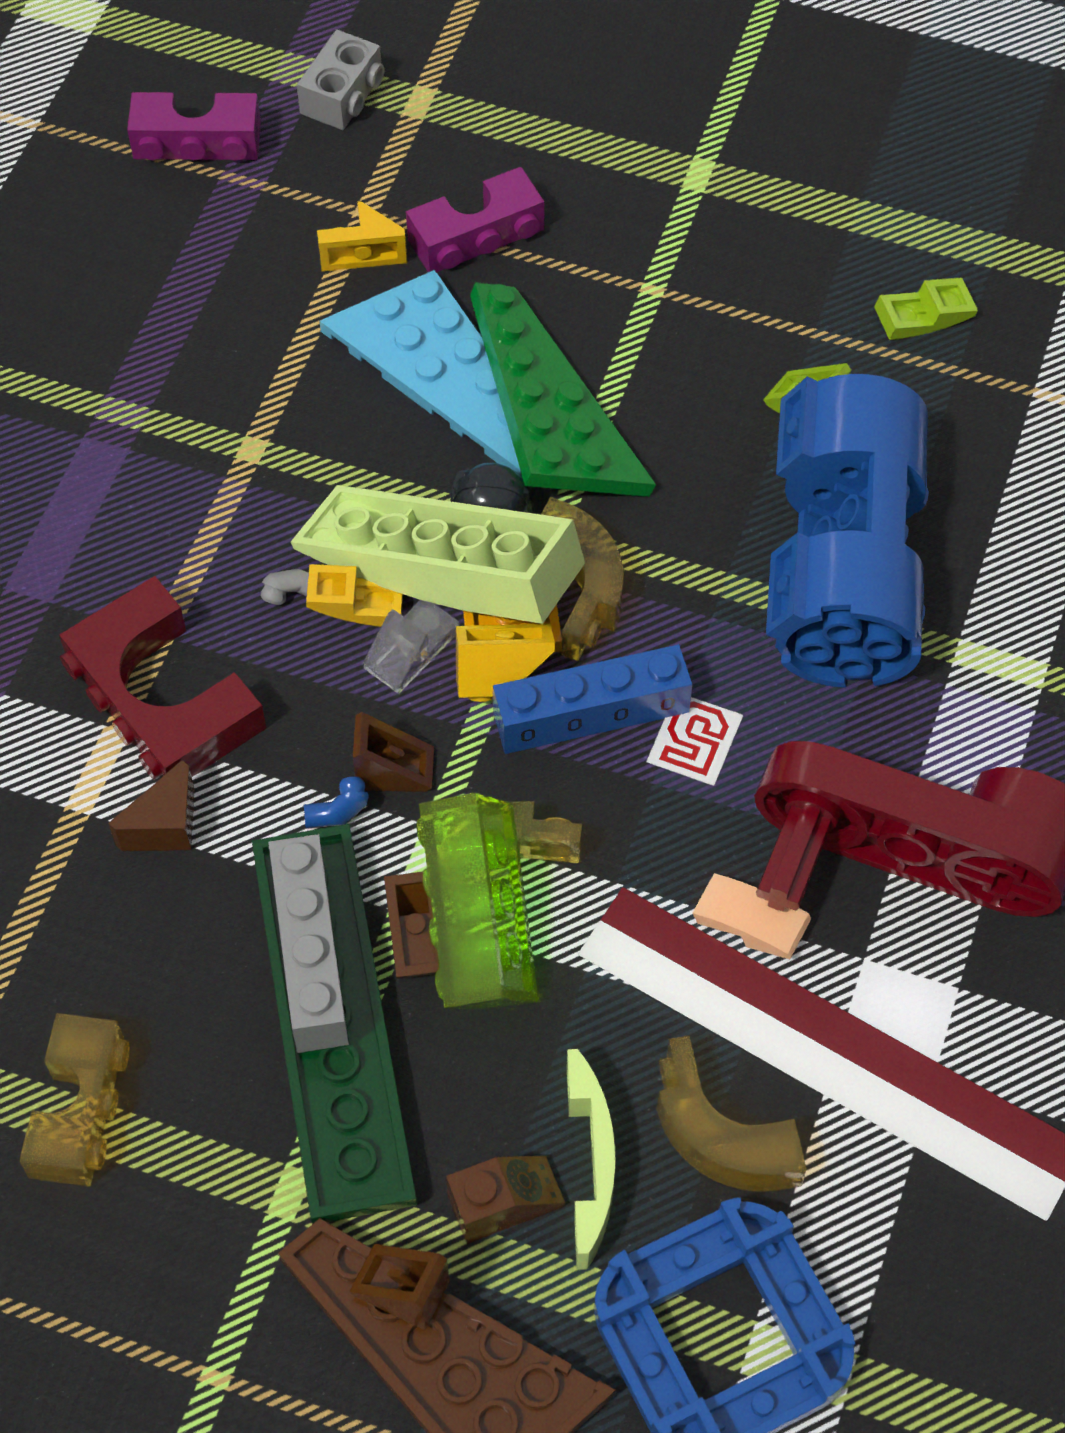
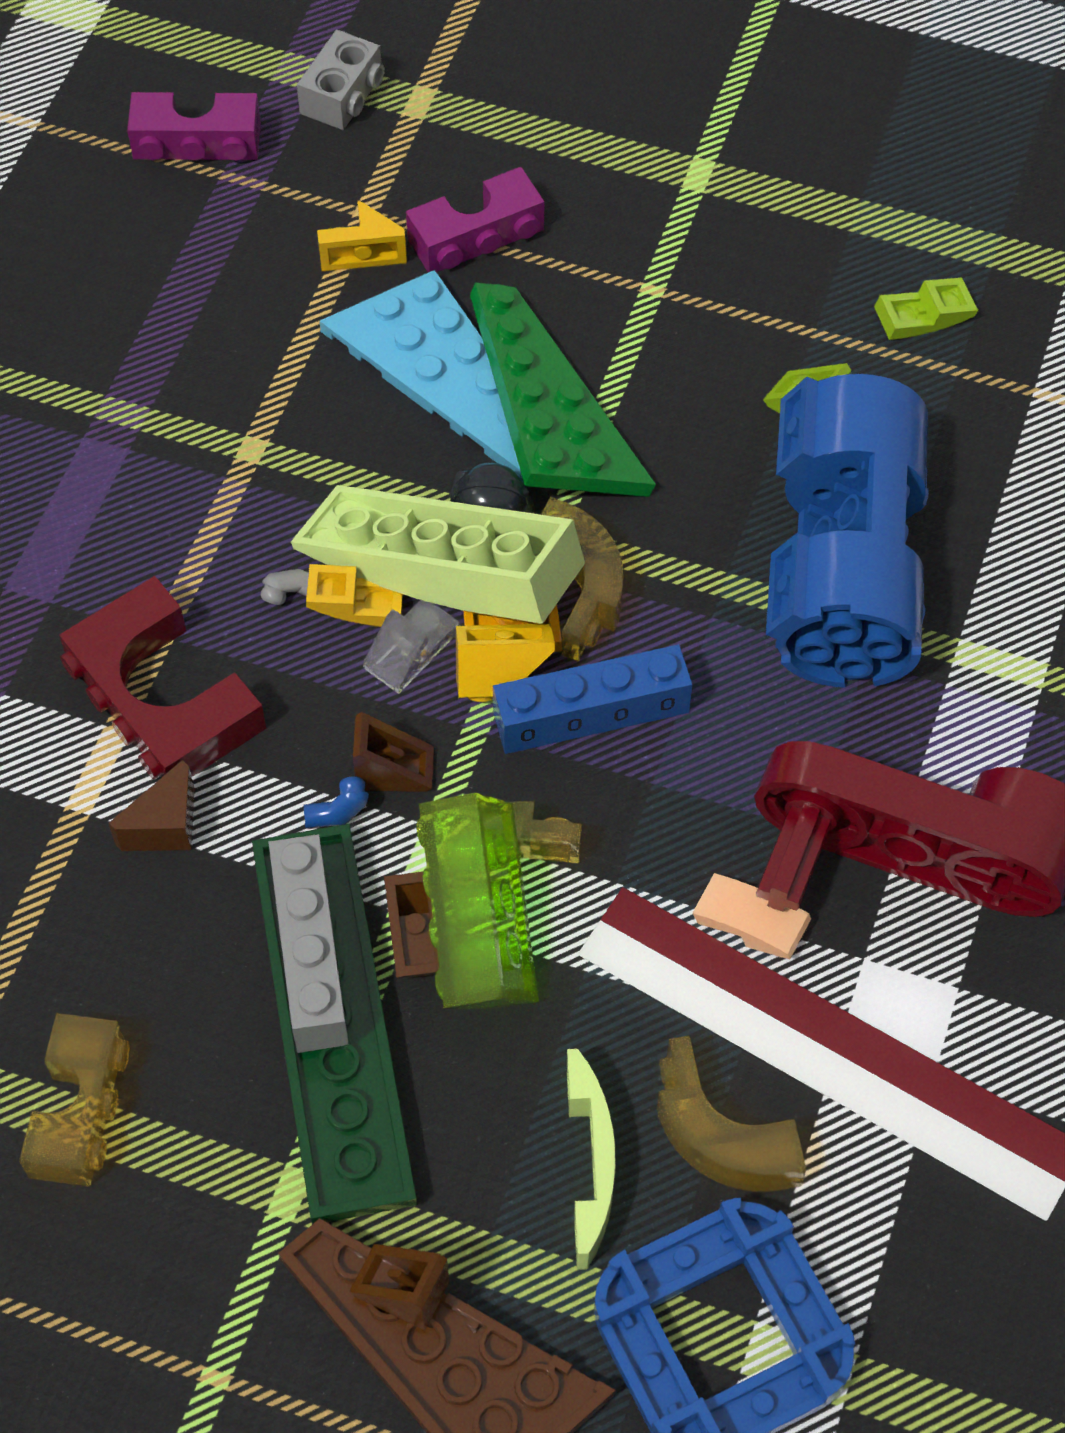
reddish brown slope [446,1156,565,1244] -> none
white sticker [646,697,743,786] -> none

